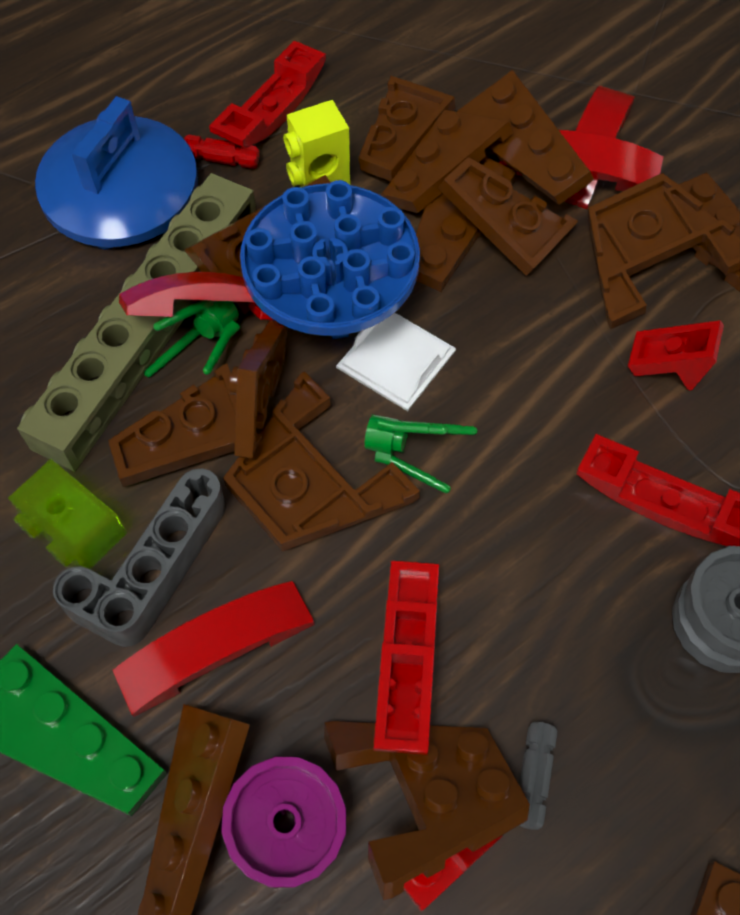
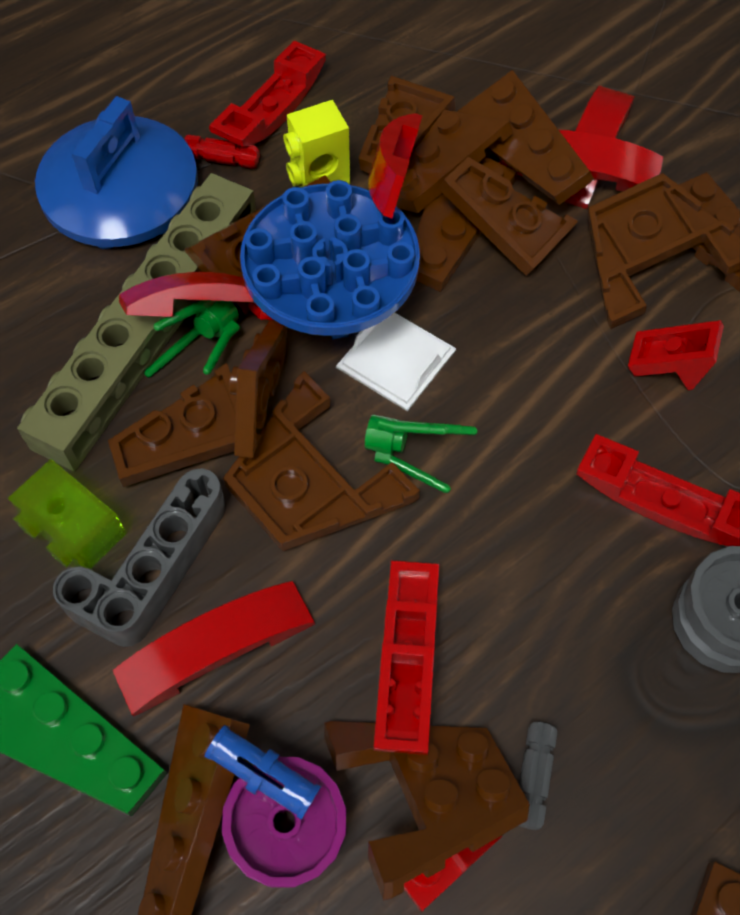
none -> blue pin [205,725,321,820]
none -> red slope [368,113,422,218]

